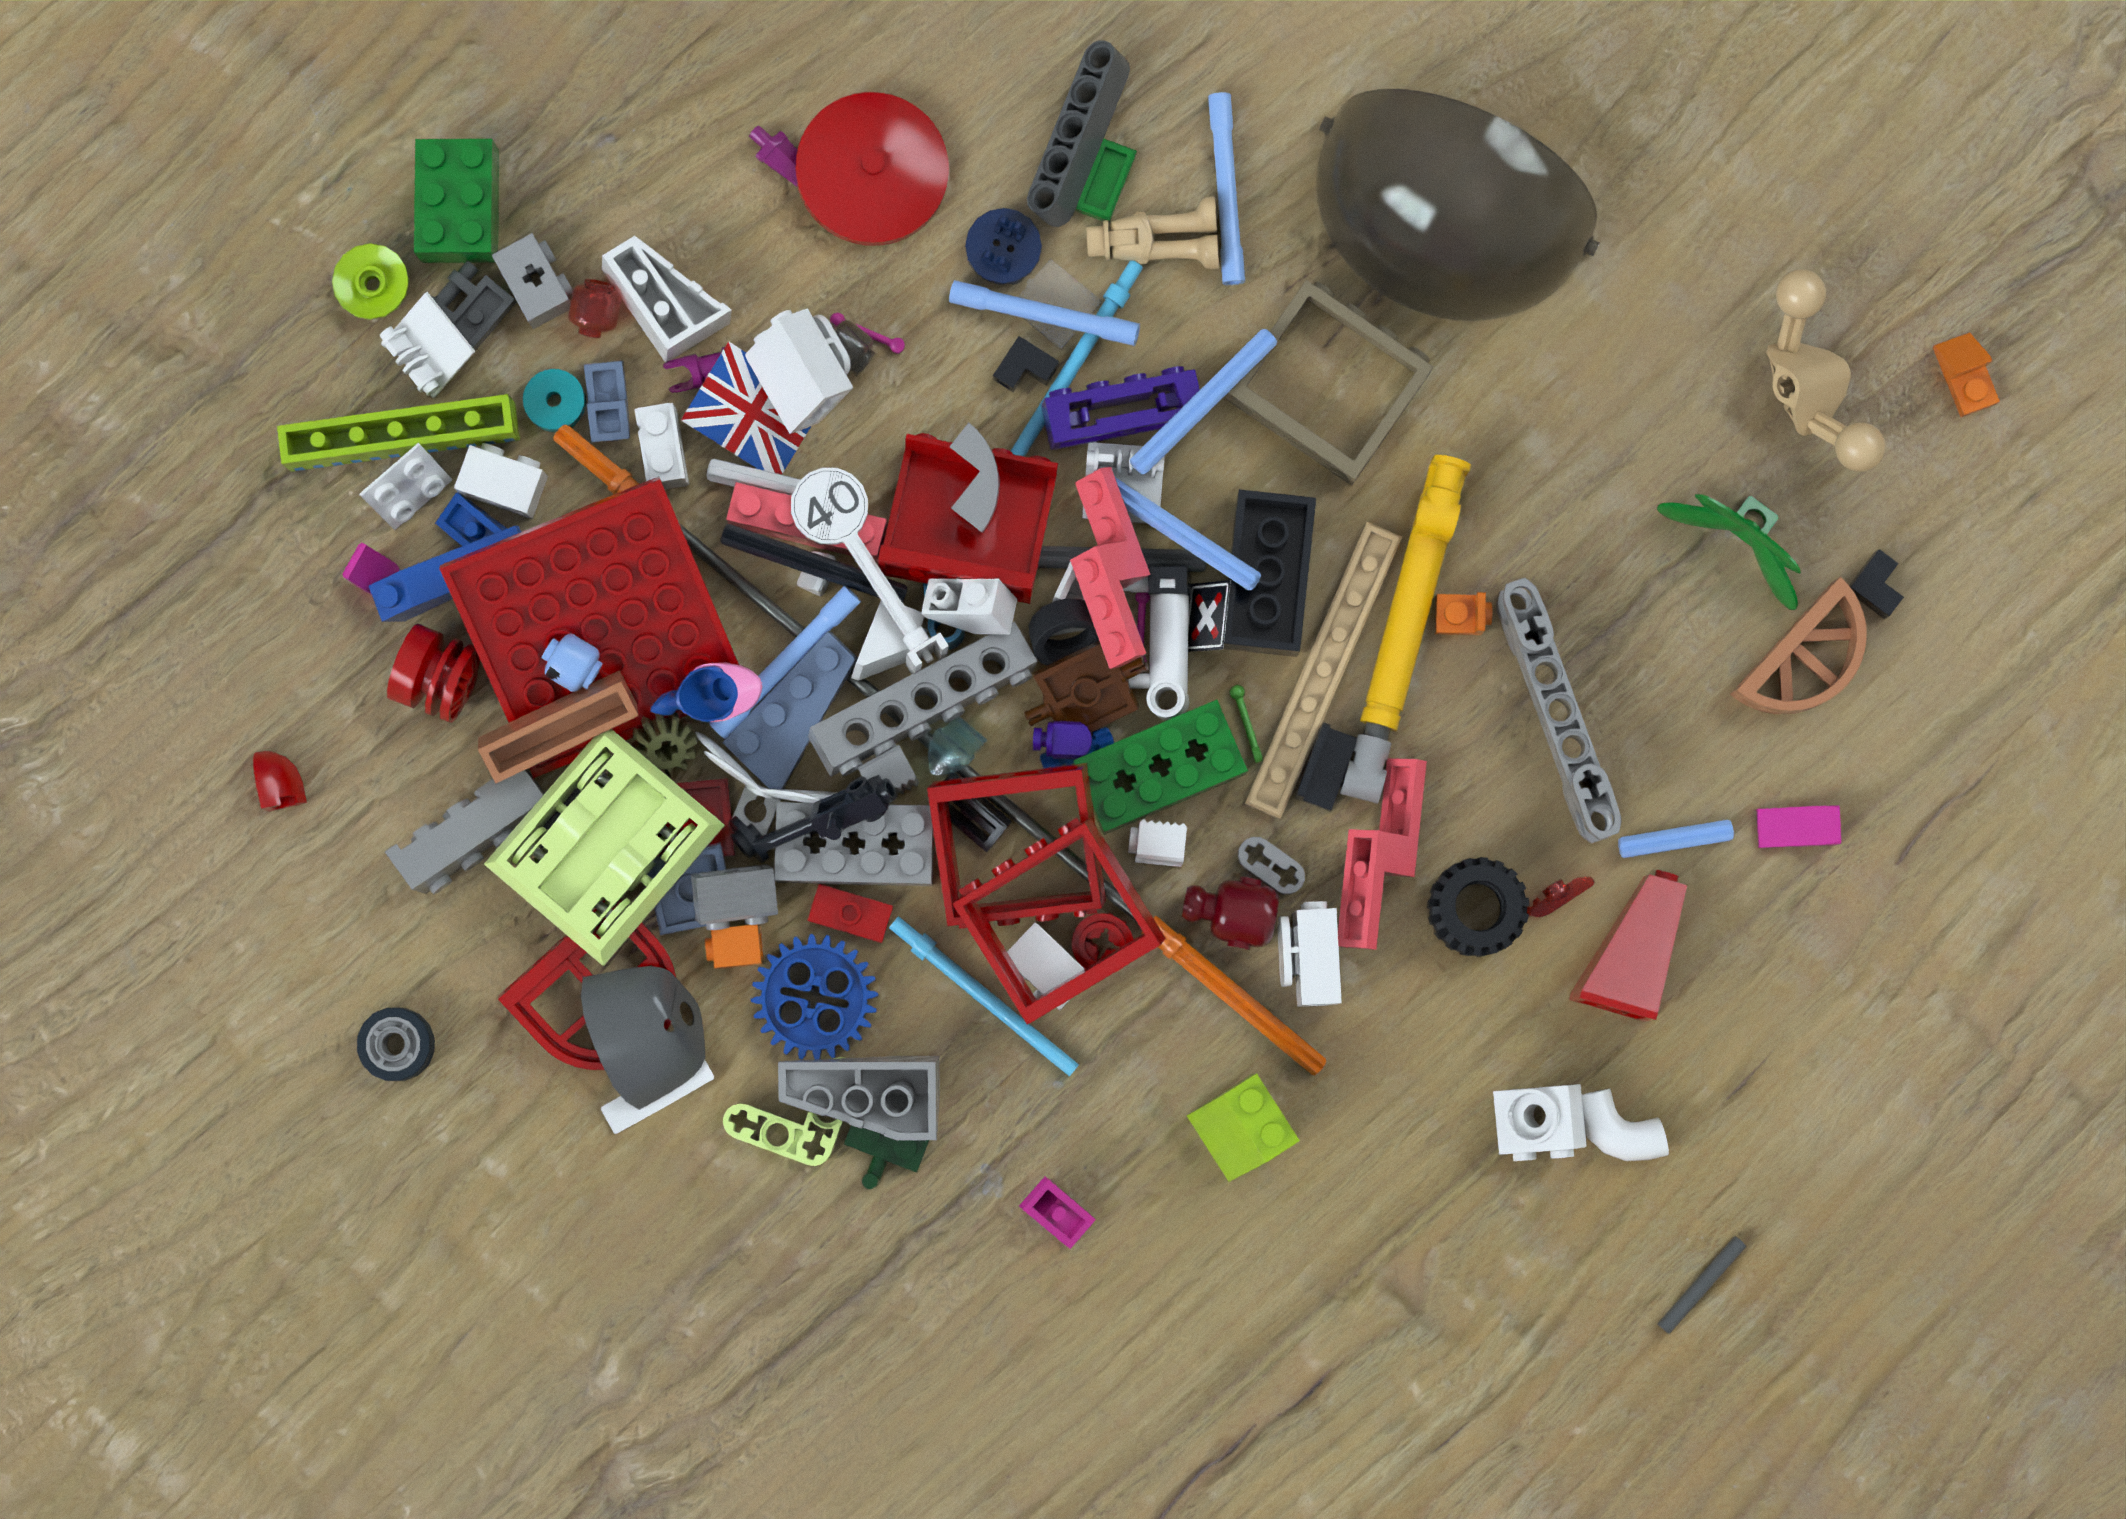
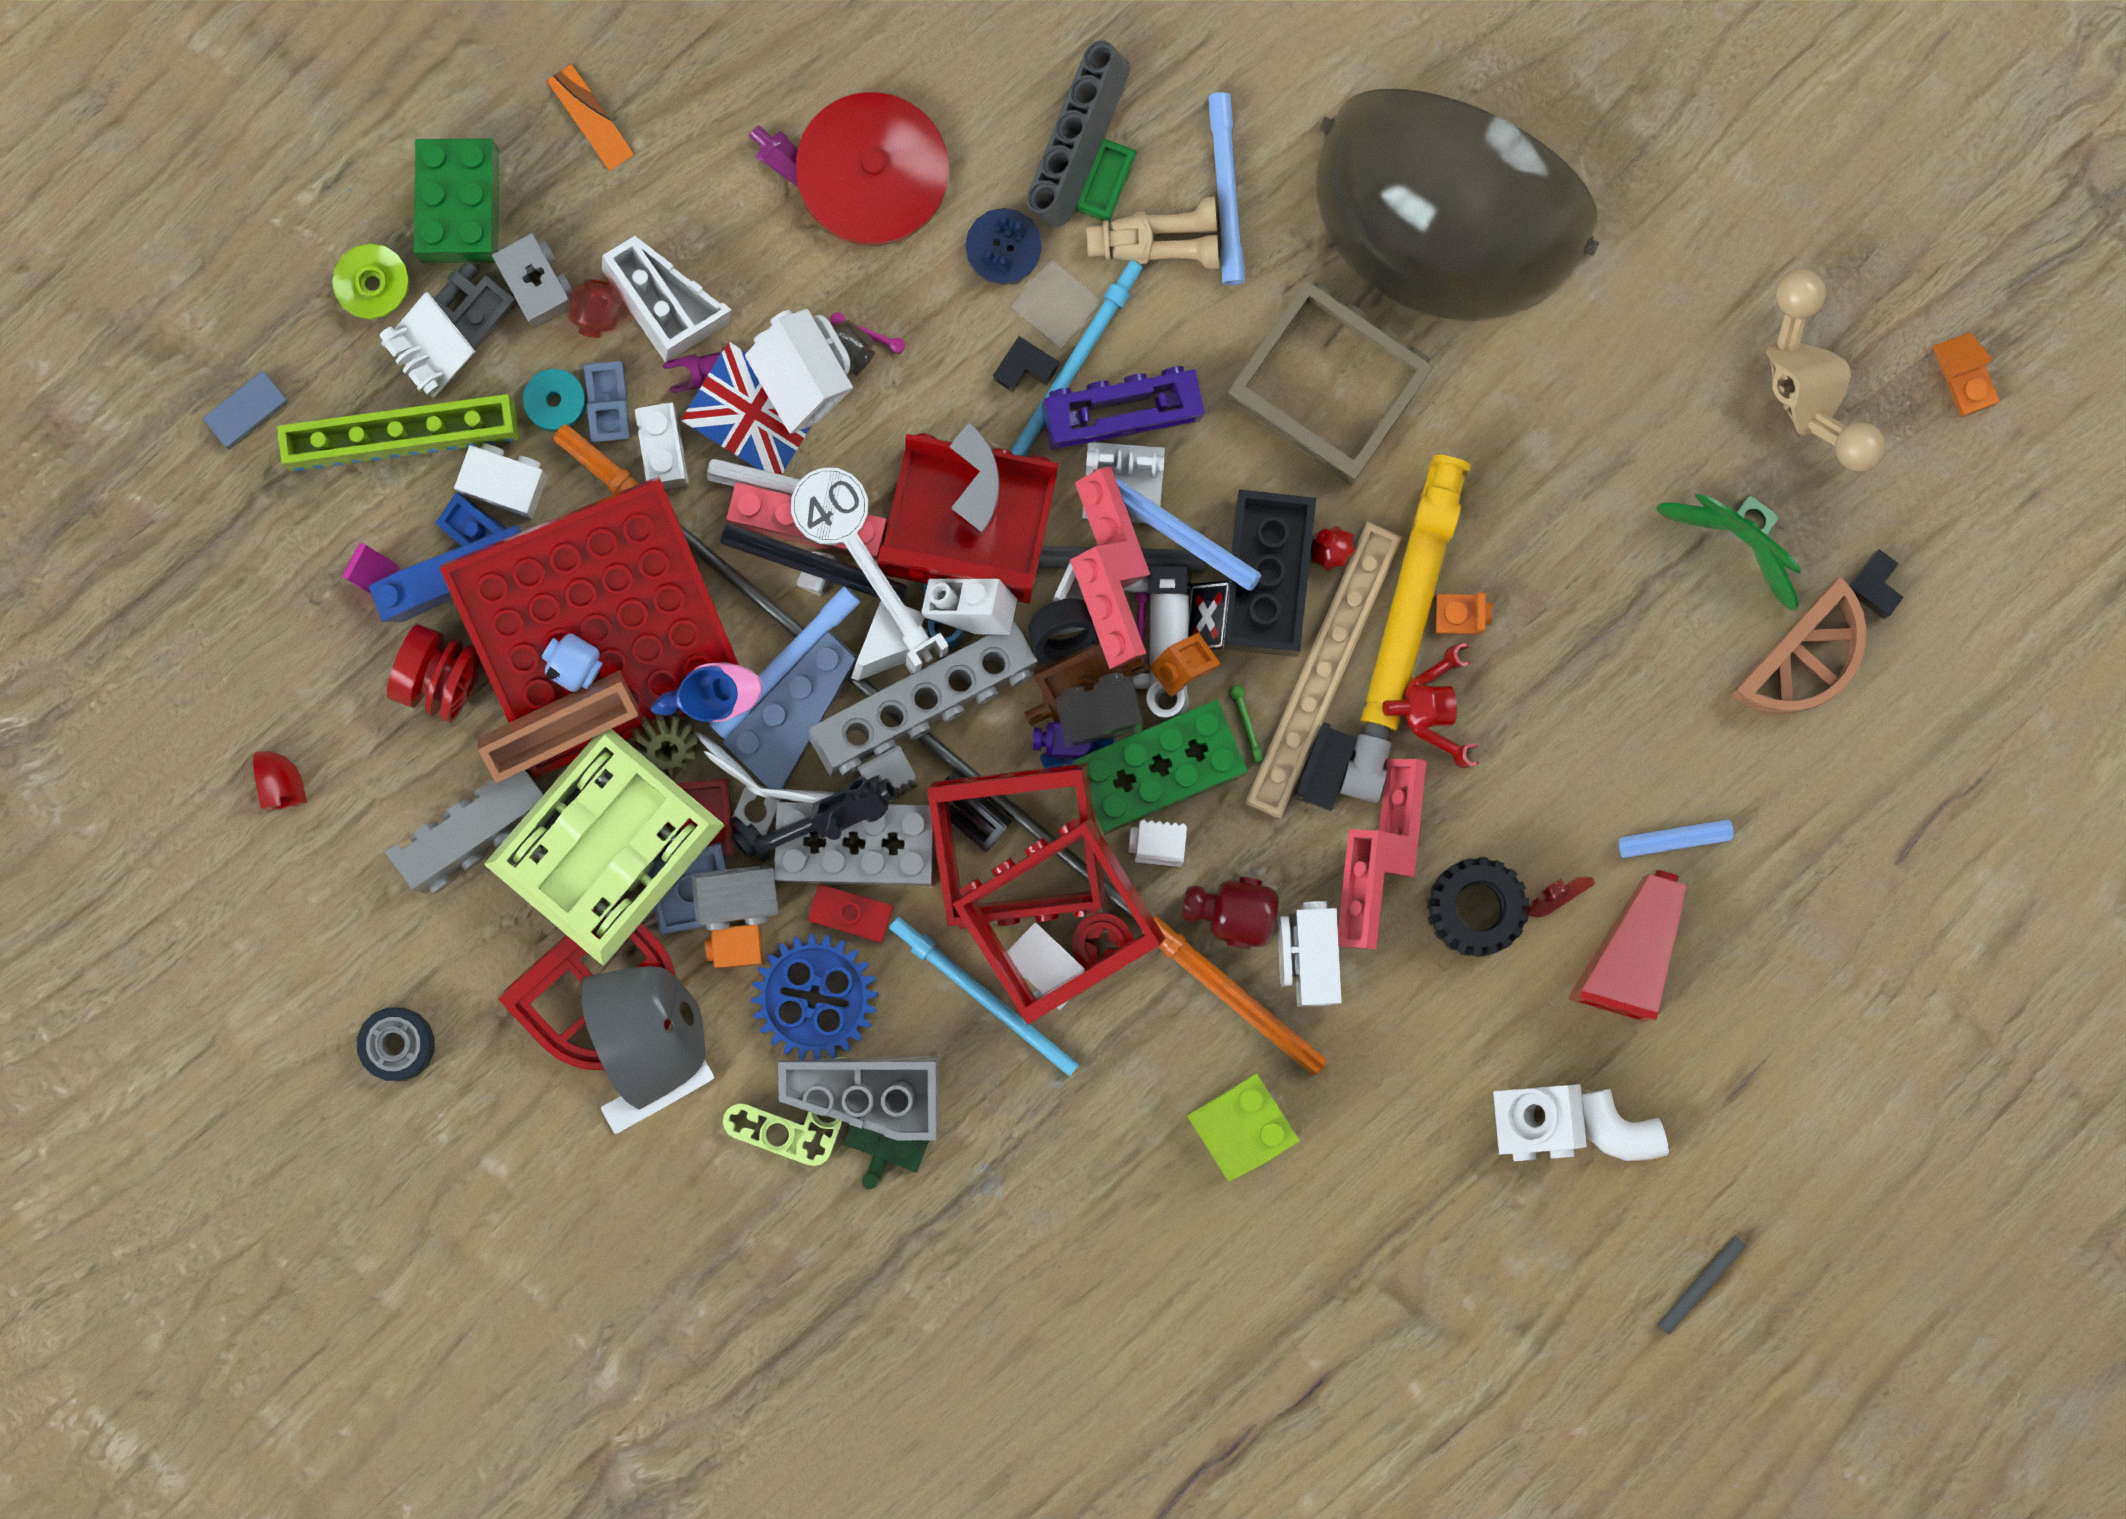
white hinge [360,443,453,530] -> none
clear light blue tile [928,717,987,775] -> none
light blue piece [949,280,1140,346] -> none
dark pink slope [1019,1176,1096,1249] -> none
light blue axle [1130,329,1277,474] -> none
light grey beam [1238,837,1305,895] -> none
light grey piece [1496,578,1621,844] -> none
dark pink slope [1756,805,1841,848] -> none
none -> sand blue tile [202,370,289,450]
none -> orange sticker [547,65,633,171]
none -> clear smoke brick [1055,672,1142,748]
none -> orange bracket [1150,633,1221,697]
none -> red piece [1311,525,1355,571]
none -> red piece [1382,643,1479,768]

